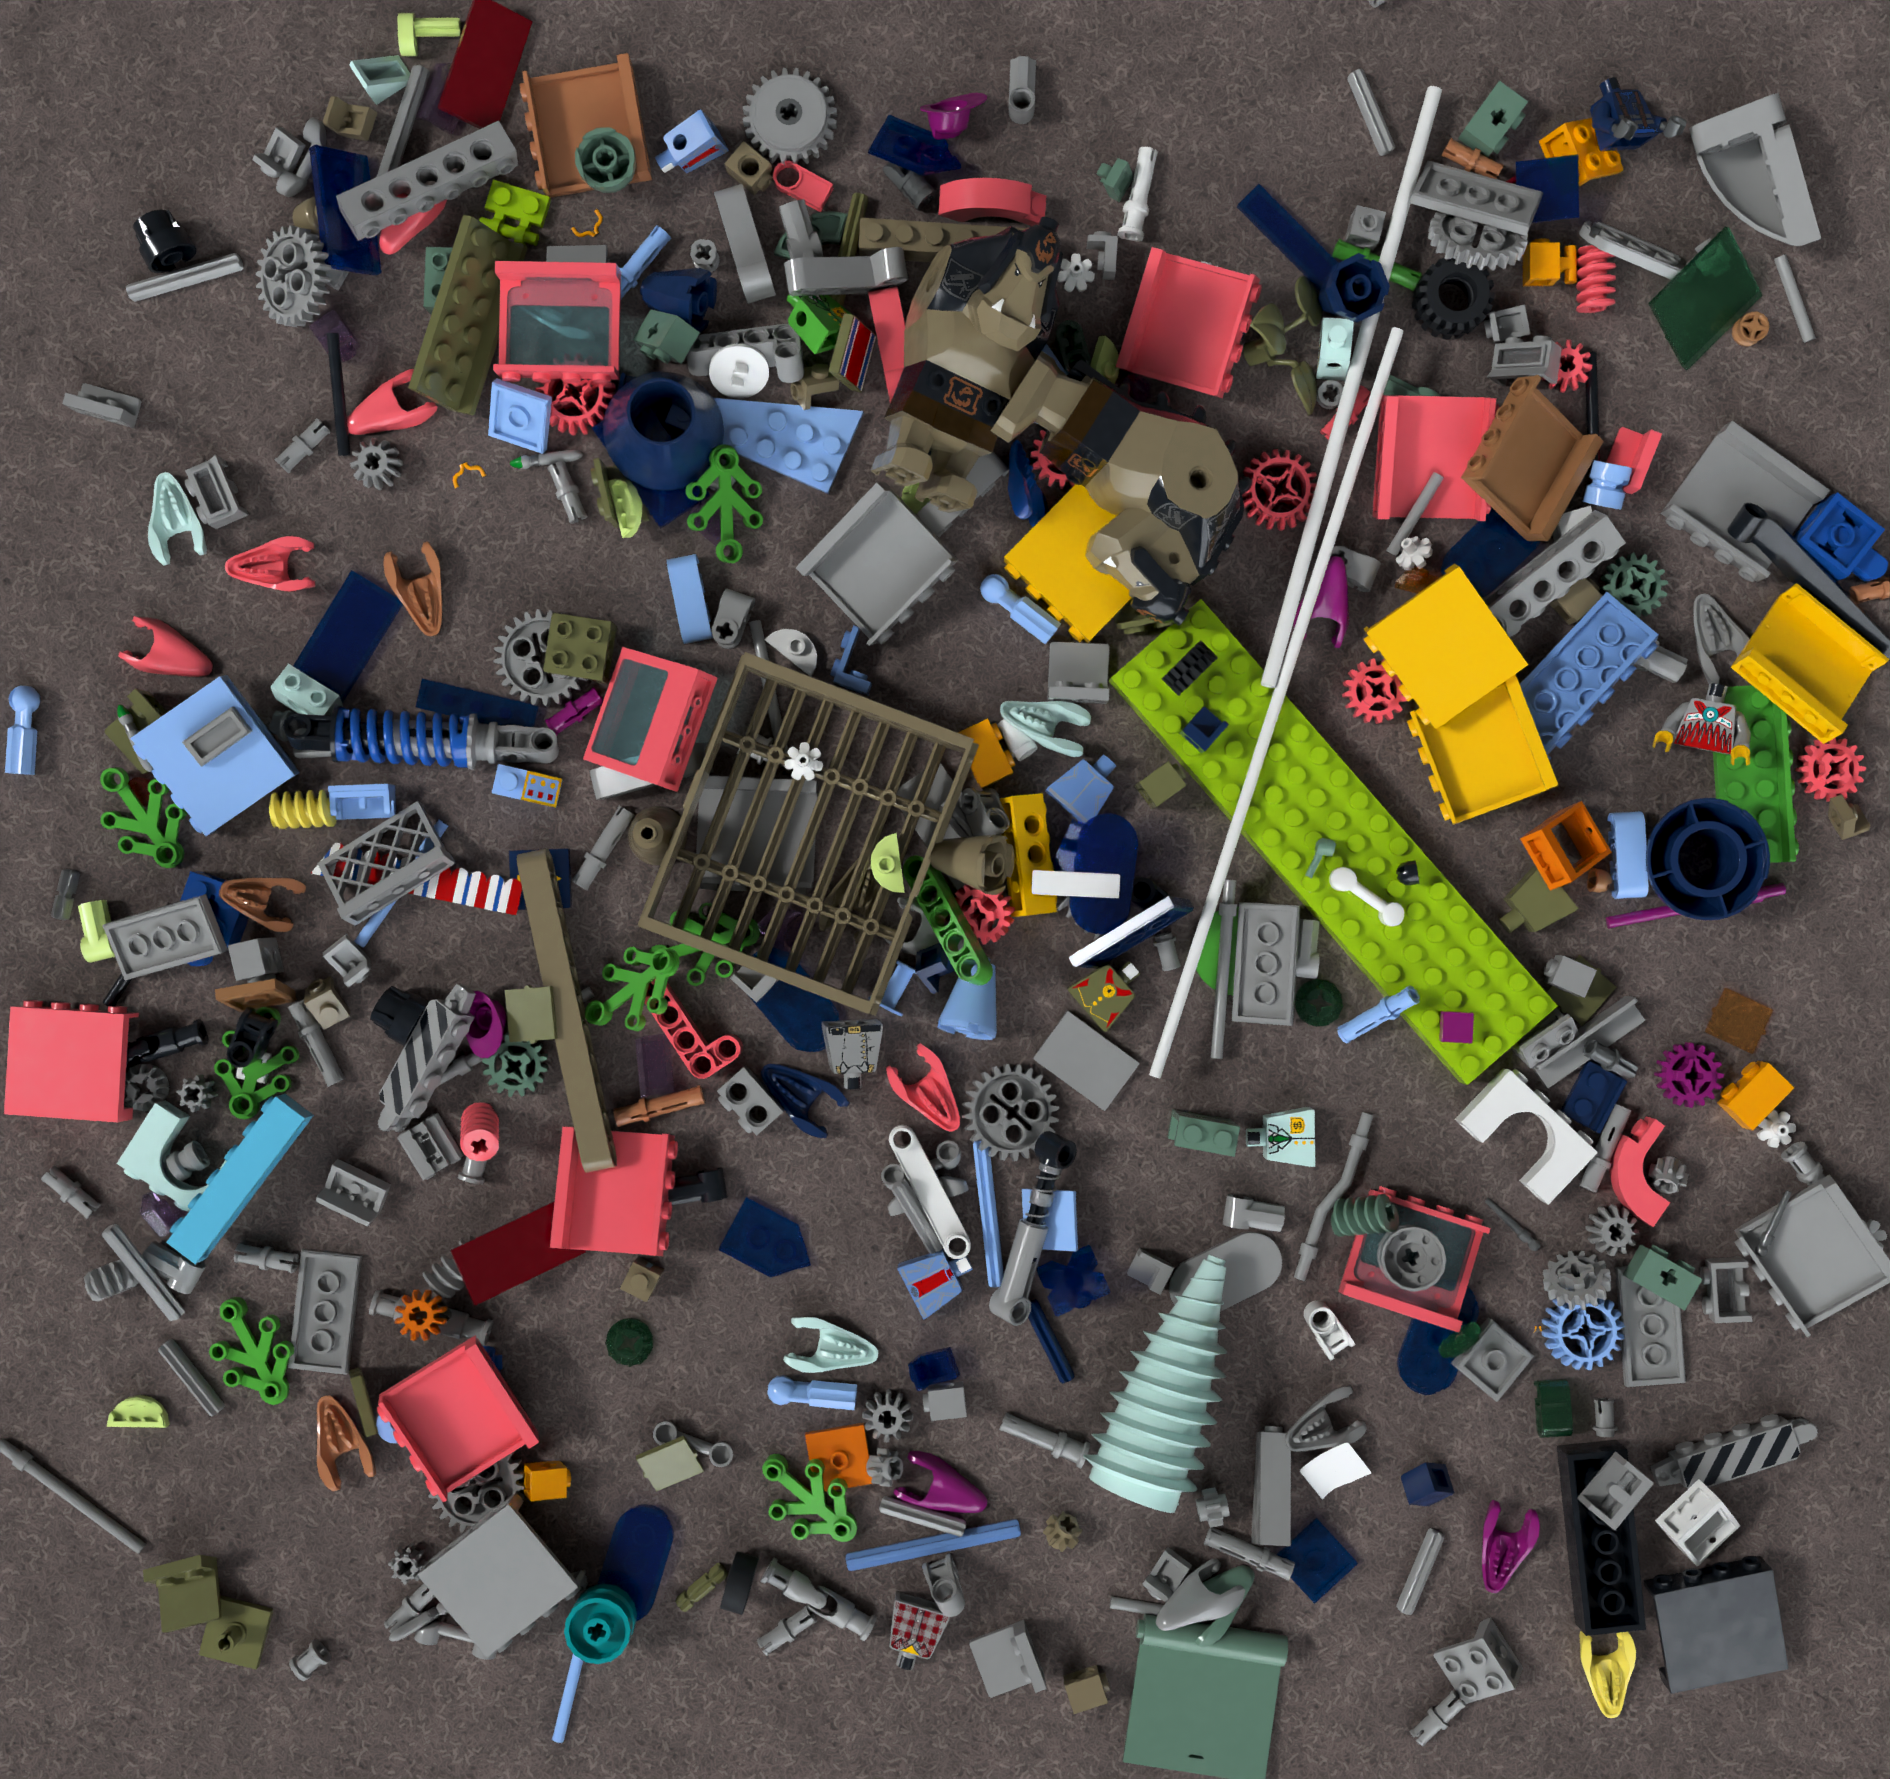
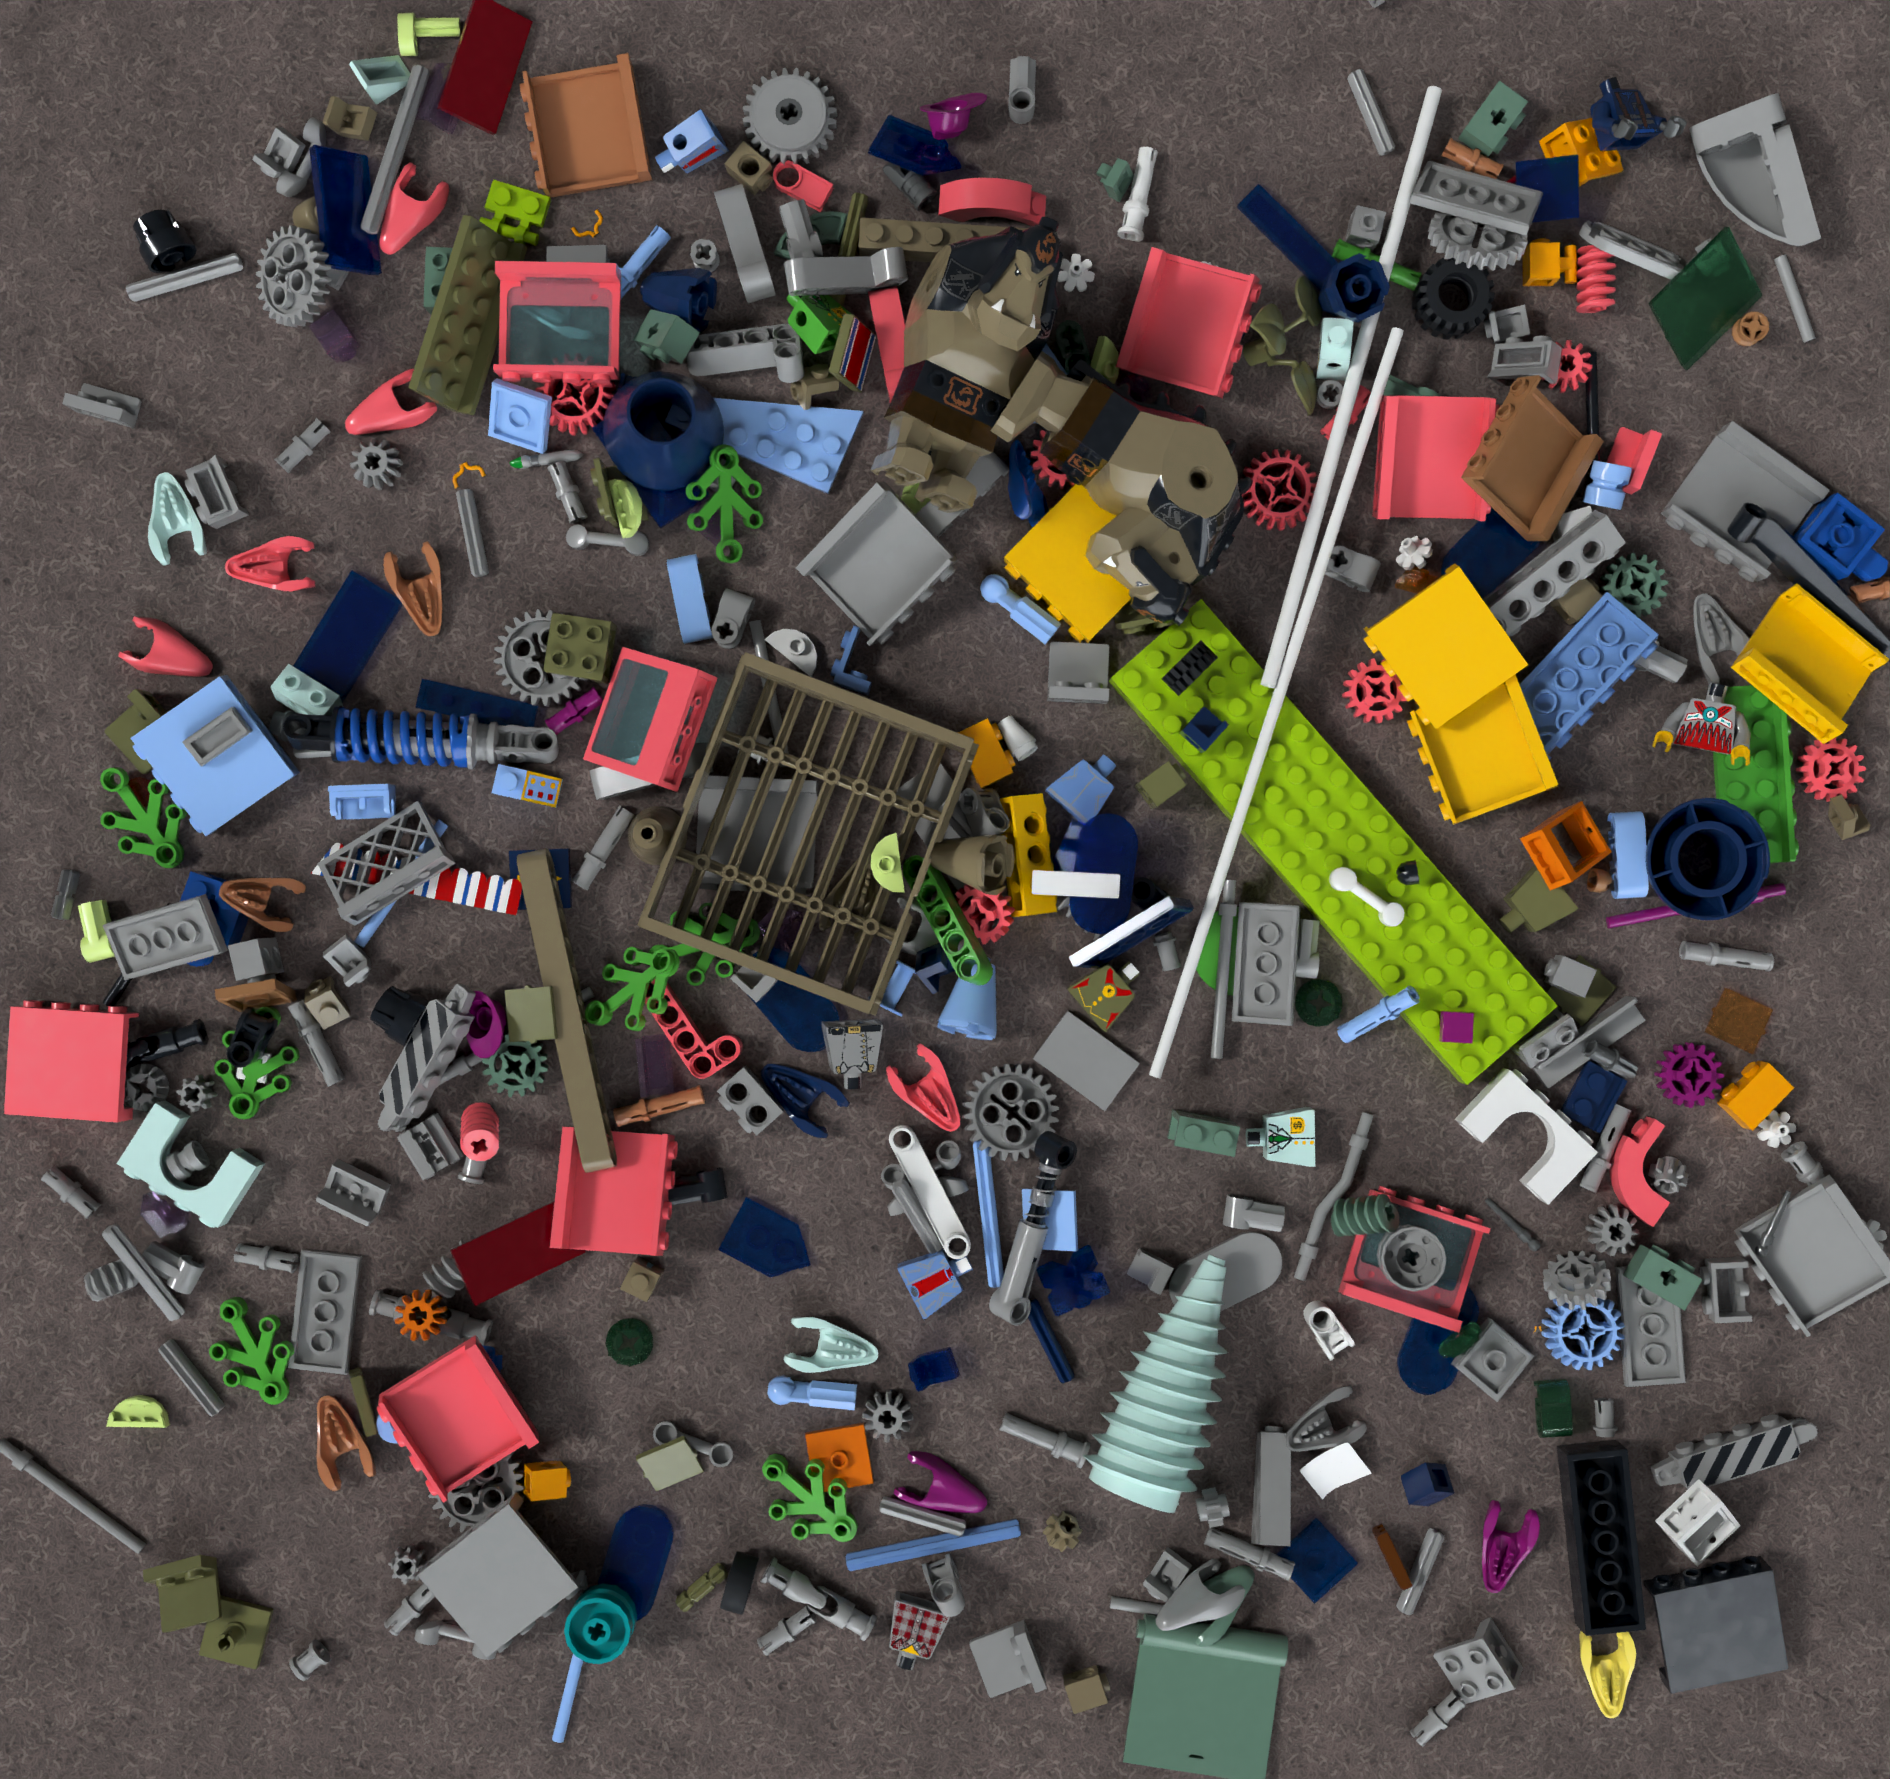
light blue piece [5,685,41,775] -> none
light grey piece [117,705,153,772] -> none
medium azure brick [166,1094,314,1264] -> none
light yellow piece [269,790,337,829] -> none
black bar [326,333,350,456] -> none
light grey brick [336,121,518,241] -> none
light grey piece [389,1603,449,1641] -> none
sand green cylinder [575,127,636,193] -> none
white piece [709,344,769,399] -> none
white plant [784,742,823,781] -> none
light grey gear [866,1448,903,1487] -> none
light grey brick [923,1381,967,1421] -> none
light aqua animal [1000,701,1091,757] -> none
light grey bracket [1086,231,1118,280] -> none
magenta animal [1293,556,1349,648] -> none
sand green hand [1305,838,1336,878] -> none
light grey bar [1386,472,1444,556] -> none
light grey window [1577,1451,1654,1530] -> none
none -> light grey axle [456,489,489,577]
none -> light grey bar [566,524,649,556]
none -> reddish brown tile [1372,1524,1413,1591]
none -> light grey pin [1679,941,1774,972]

